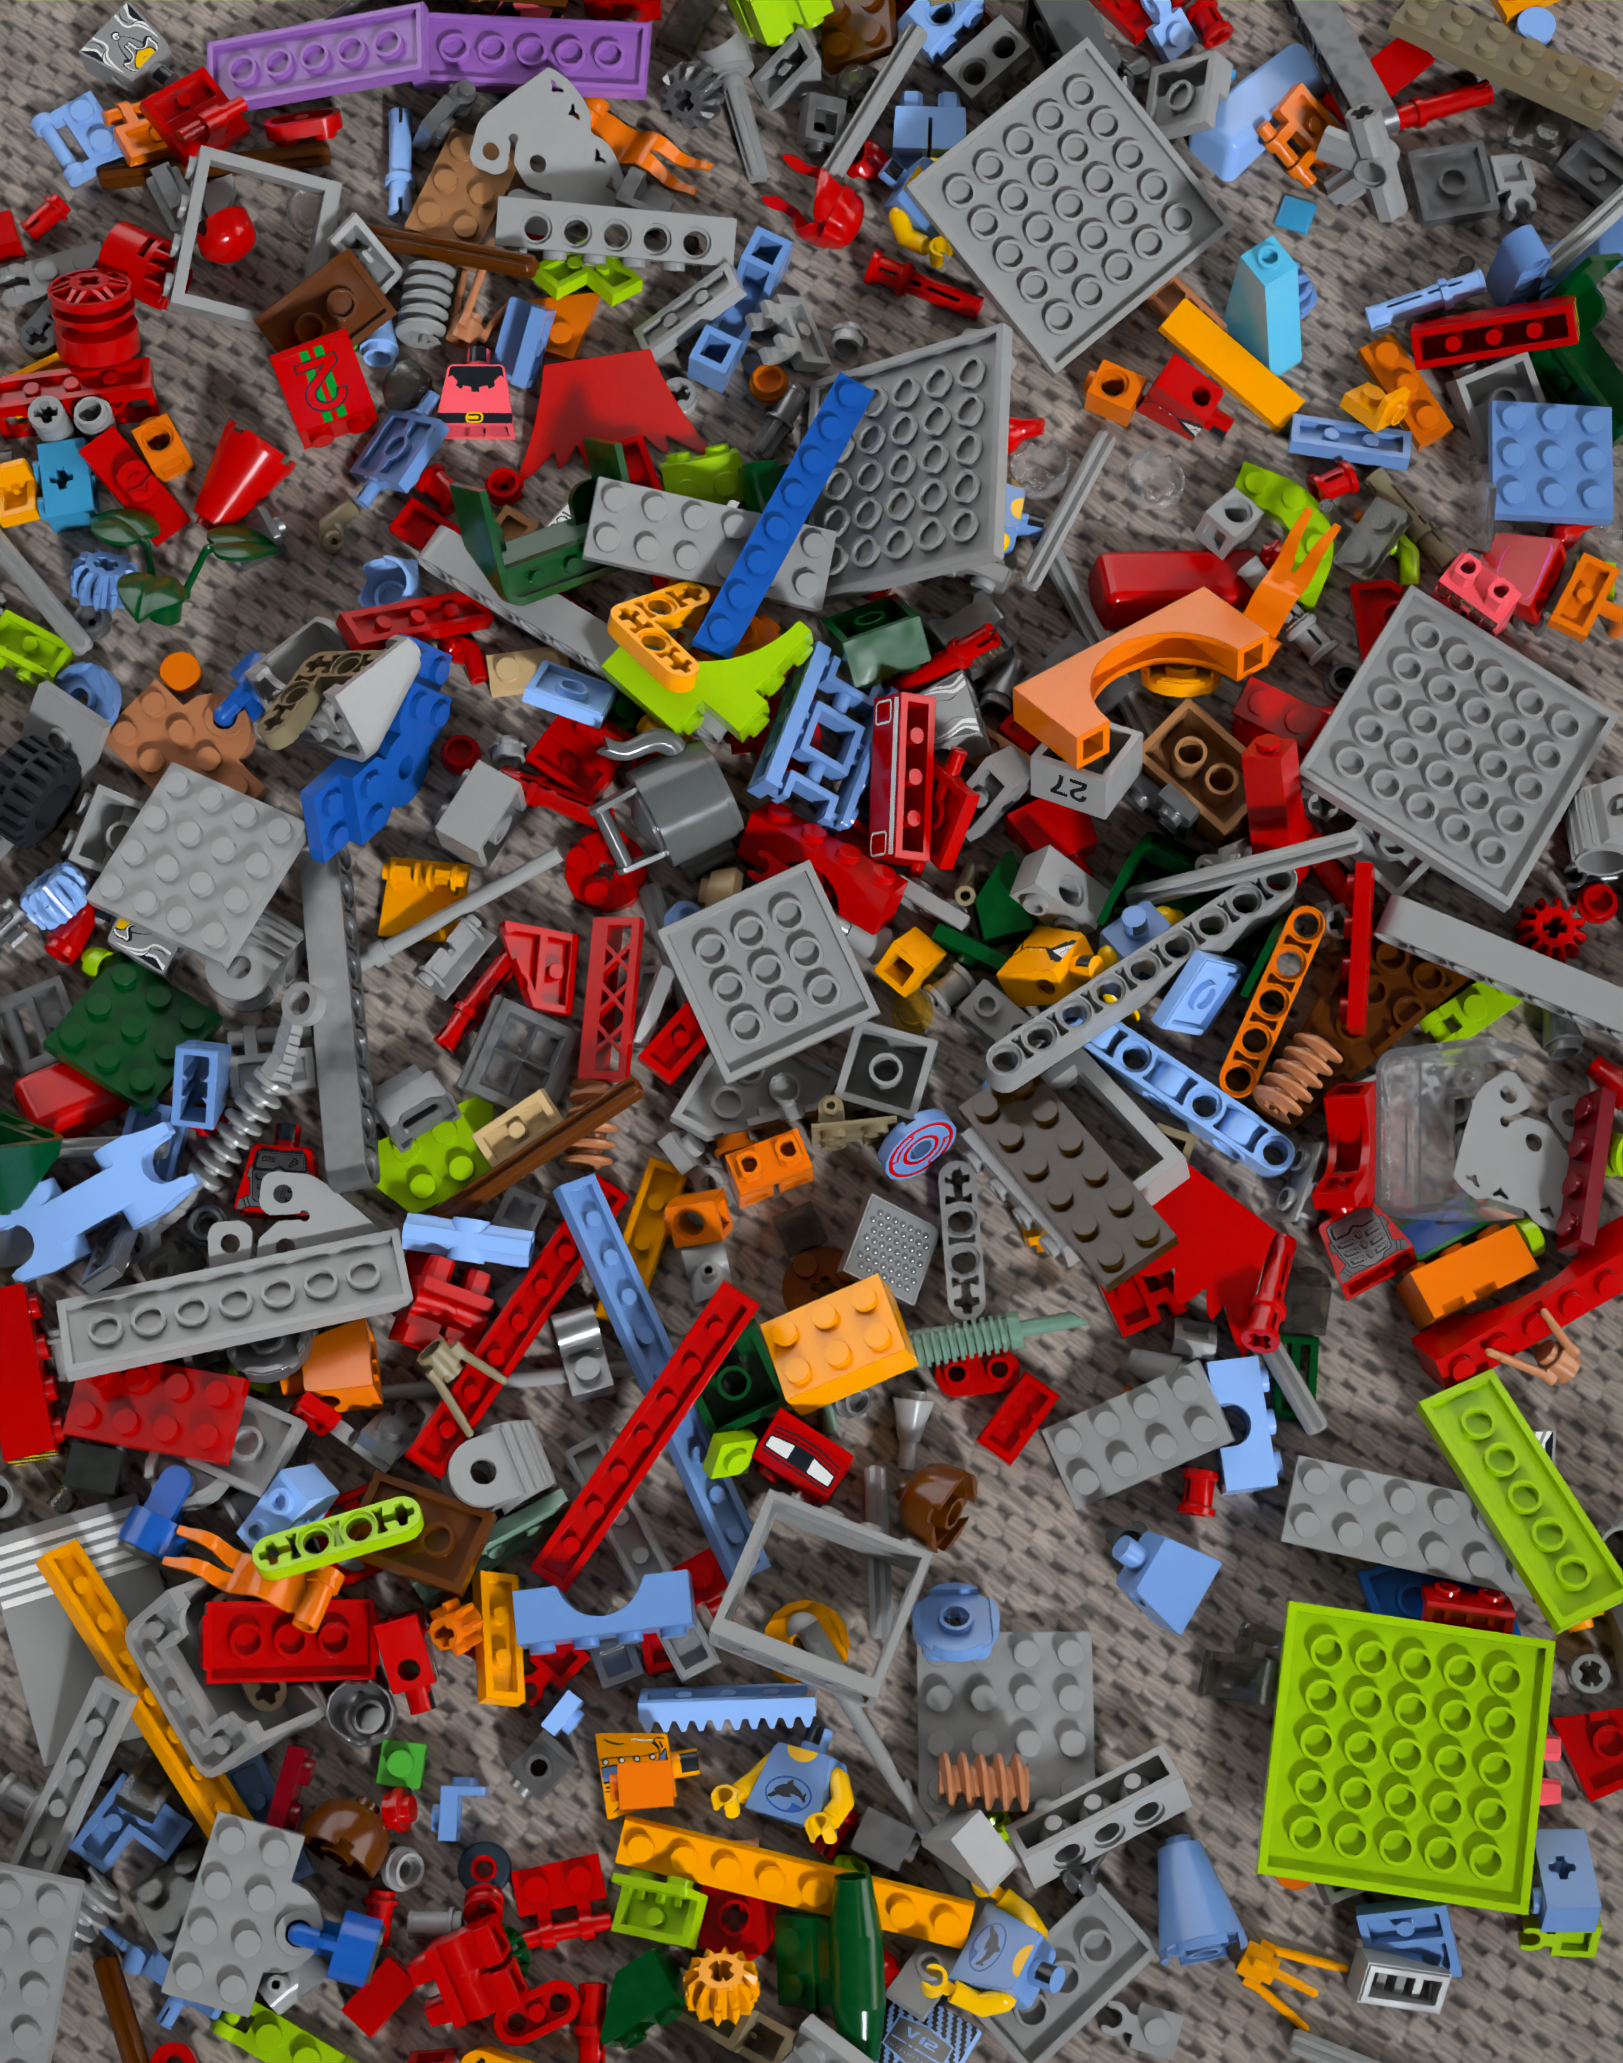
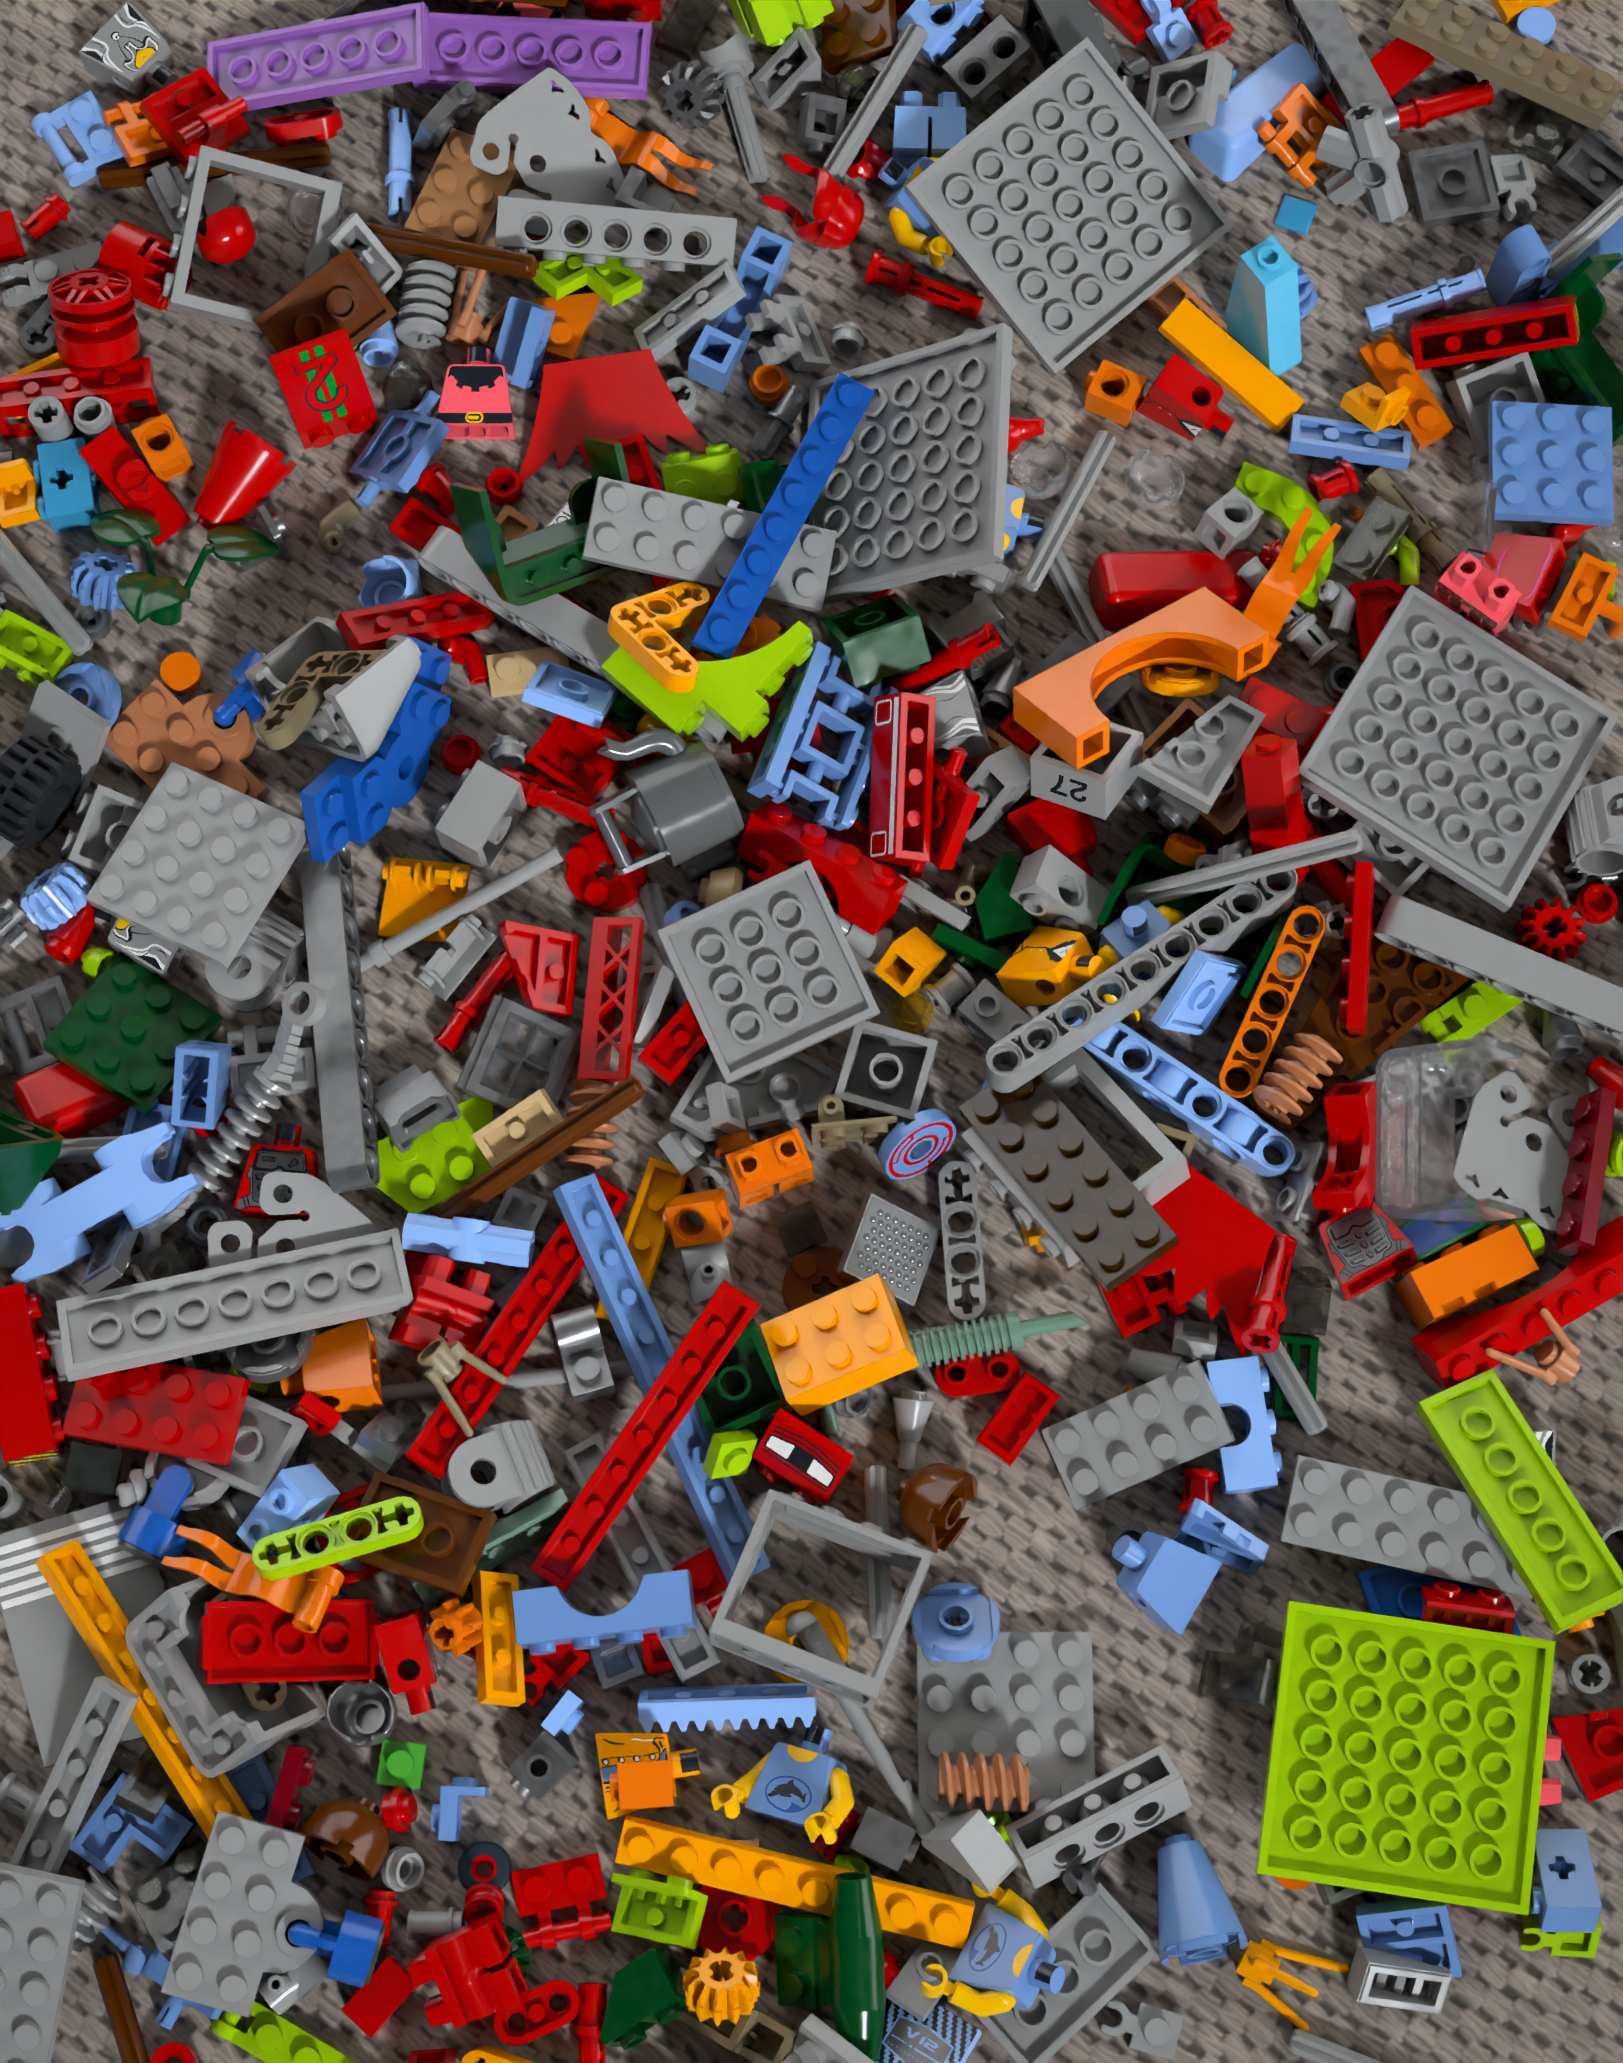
none -> light grey arm [115,1469,149,1507]
none -> light grey tile [693,1081,746,1135]
none -> light grey wing [1134,695,1266,814]
none -> orange tile [1163,833,1207,867]
none -> medium blue wing [1174,1498,1269,1576]
none -> light grey arm [1317,580,1356,638]

